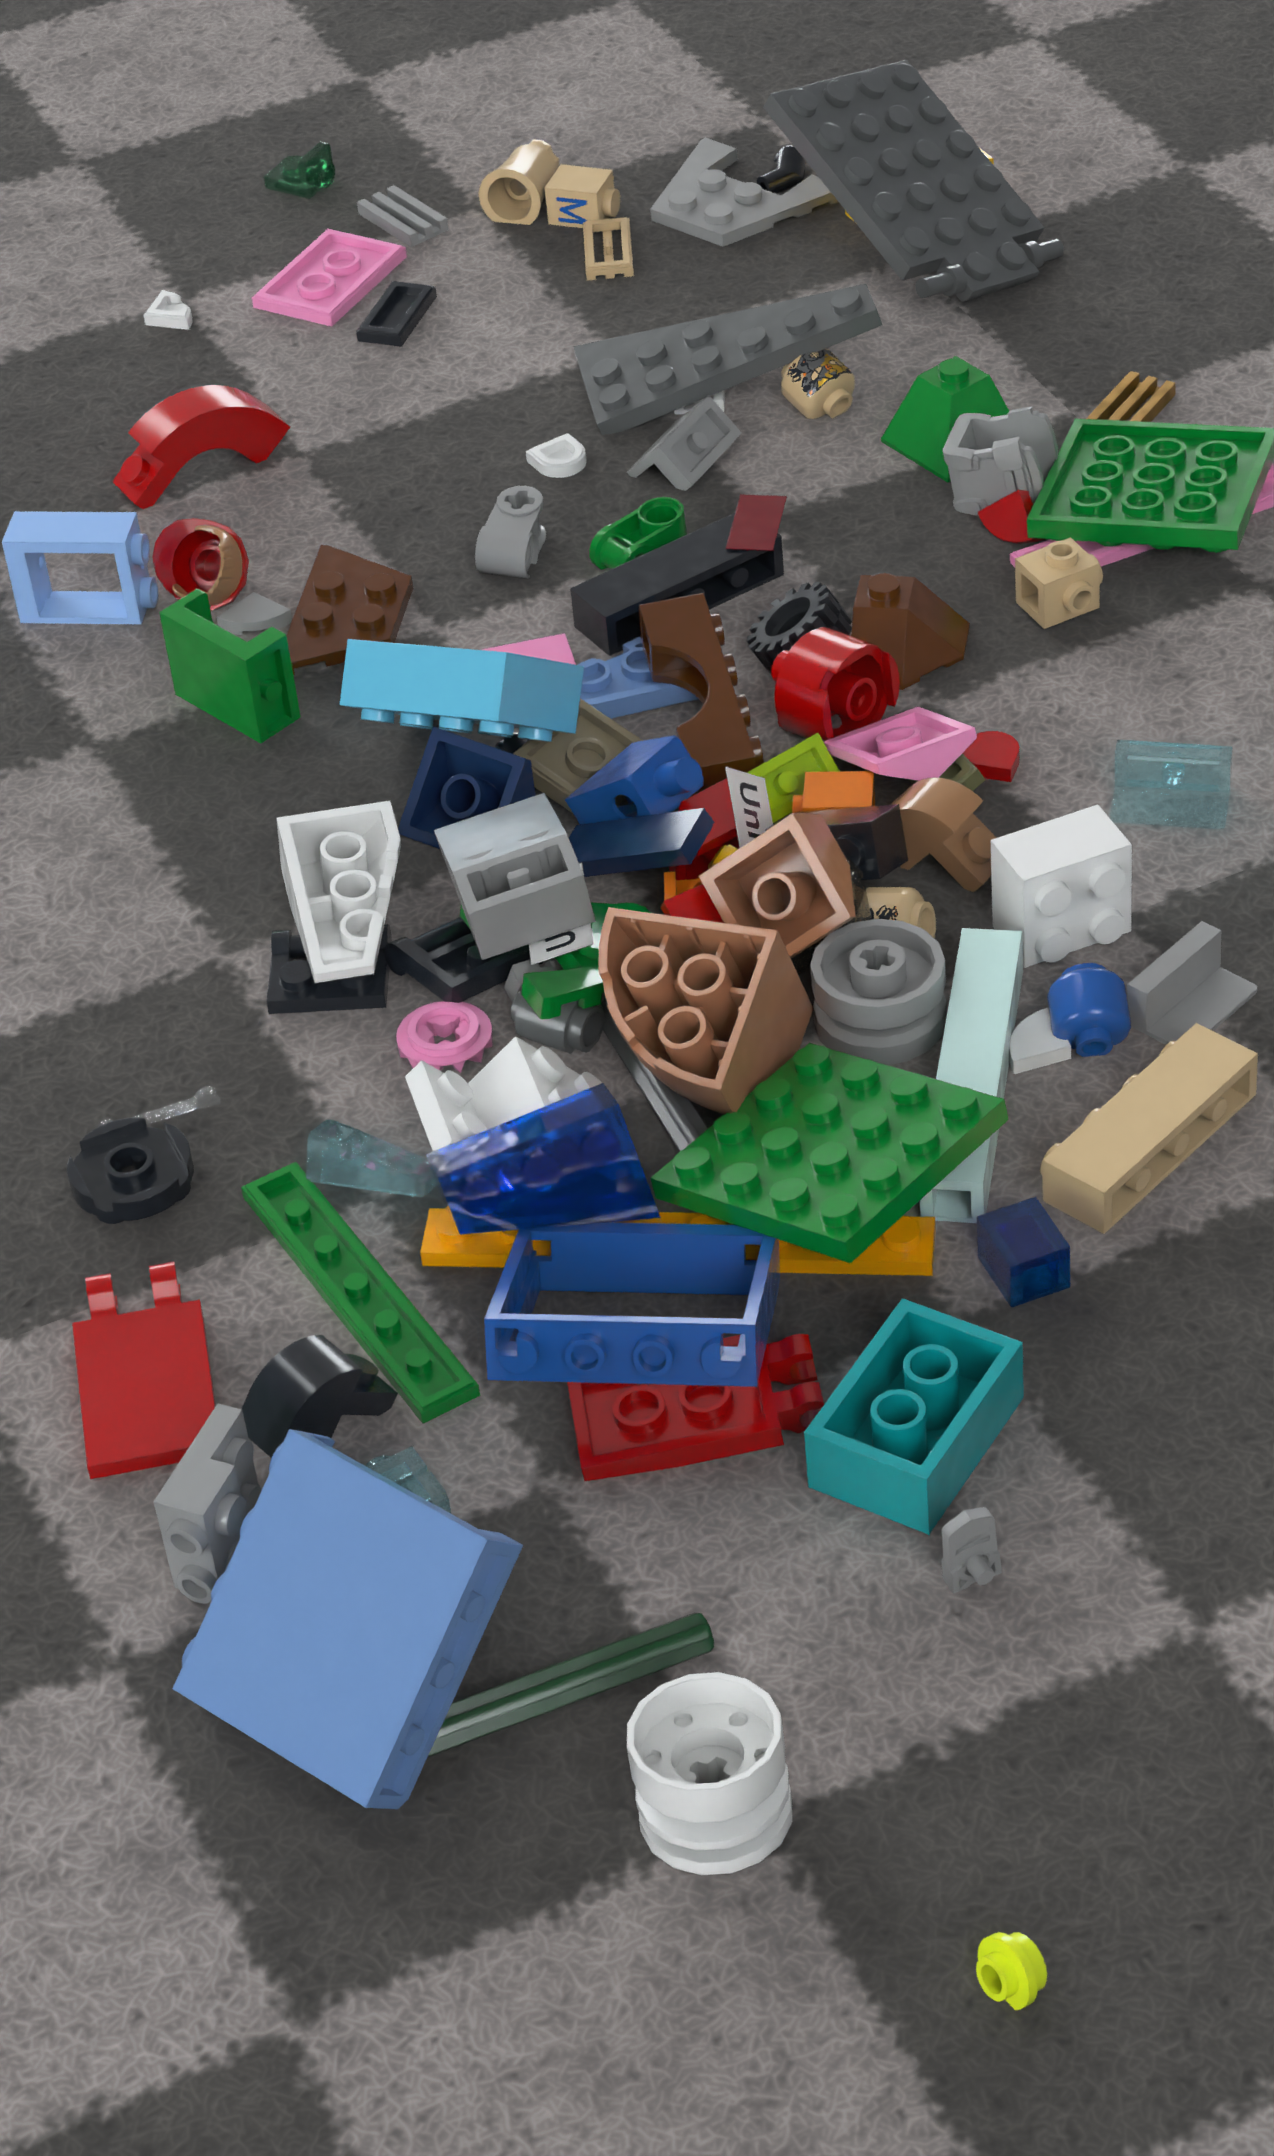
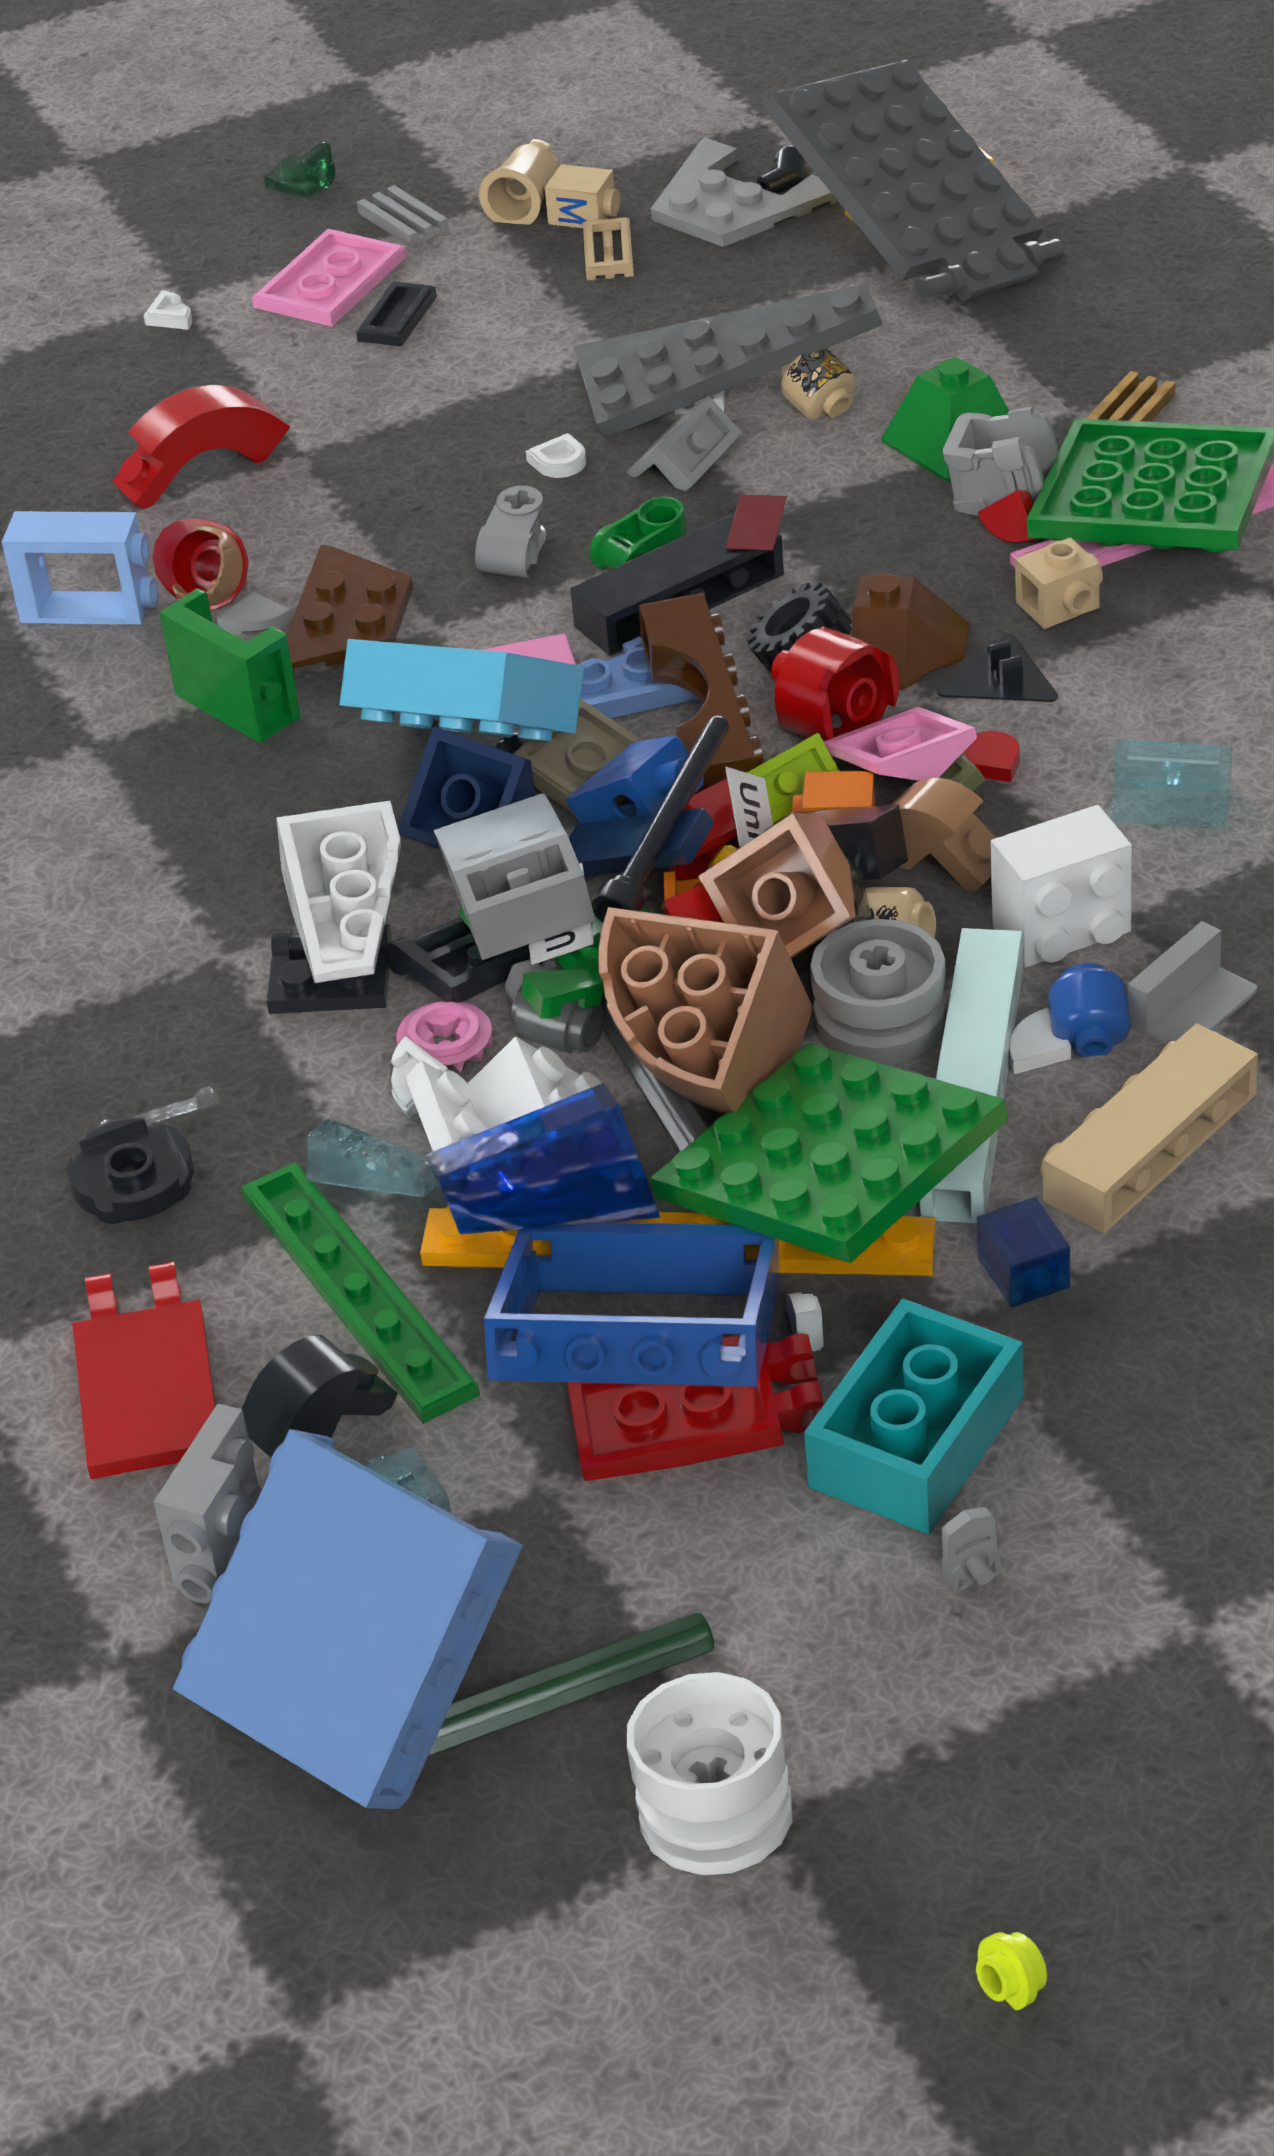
none -> white tile [391,1036,448,1118]
none -> black piece [592,715,729,923]
none -> white tile [786,1292,824,1352]
none -> black piece [937,634,1058,702]

